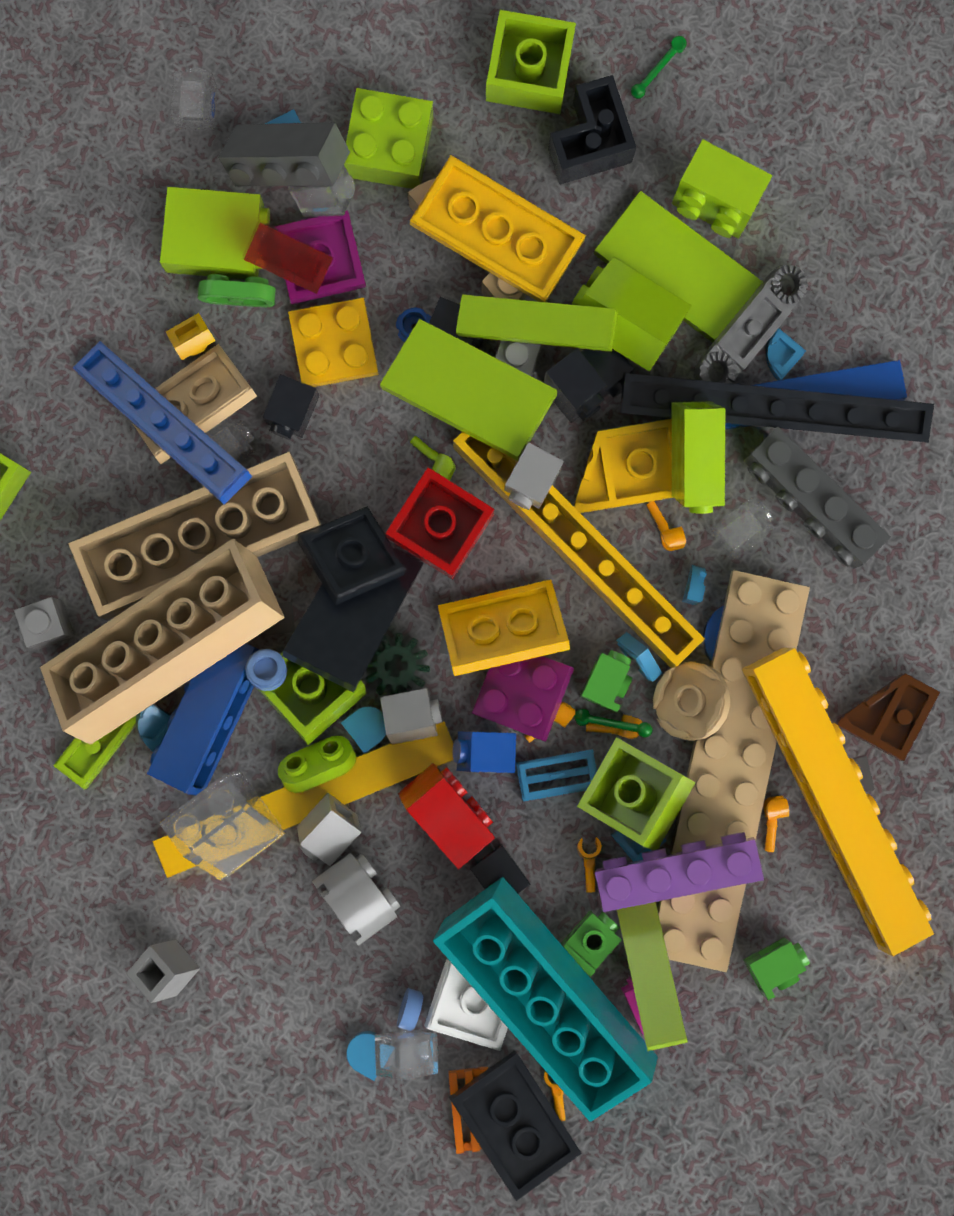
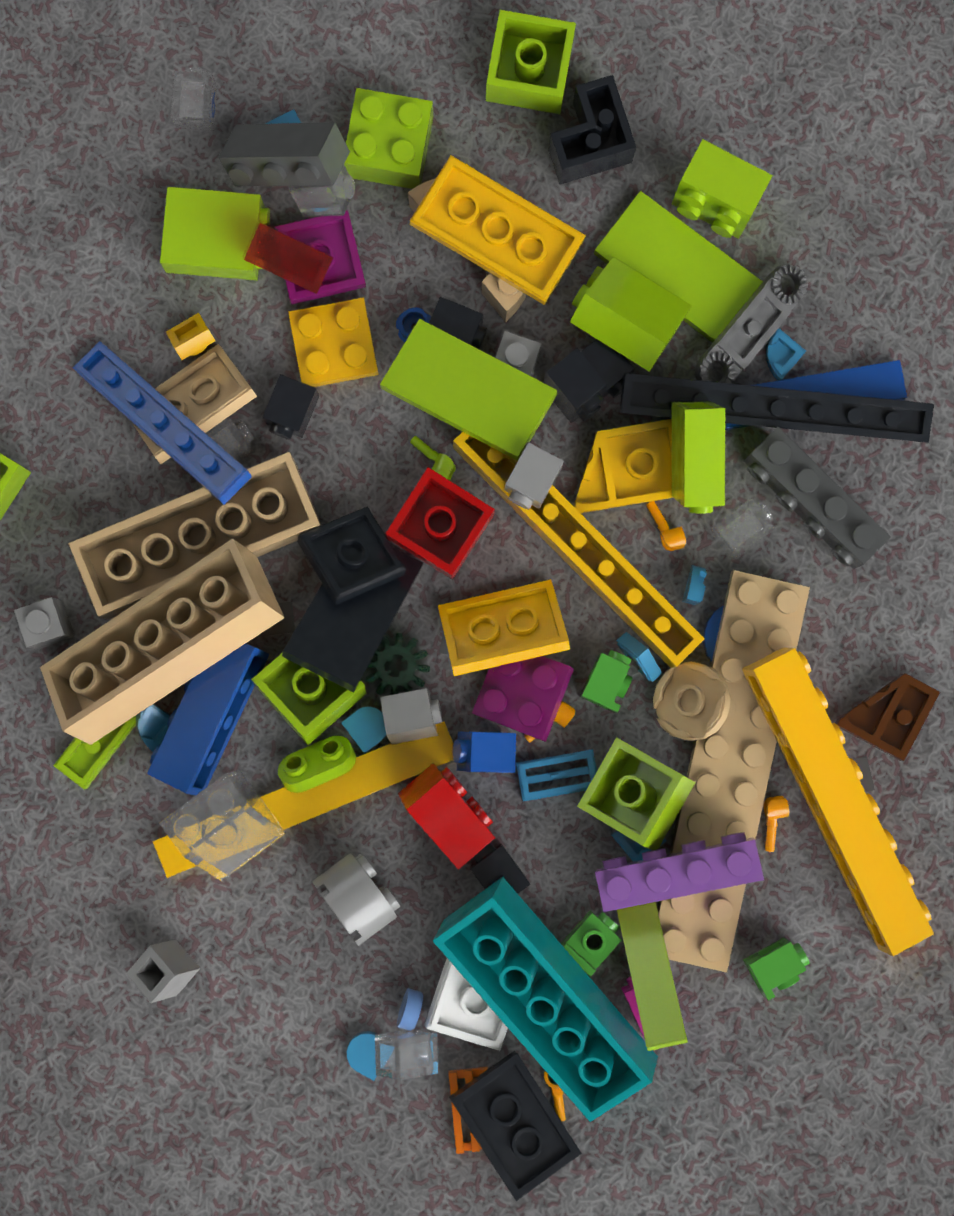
bright green plate [197,274,276,308] -> none
medium blue tile [245,649,287,691] -> none
light grey brick [297,793,361,866] -> none
lime tile [456,294,618,352] -> none
green hinge [574,709,653,738] -> none
light orange hand [577,837,602,893] -> none
light orange hand [586,714,642,739] -> none
green hinge [631,36,687,99] -> none

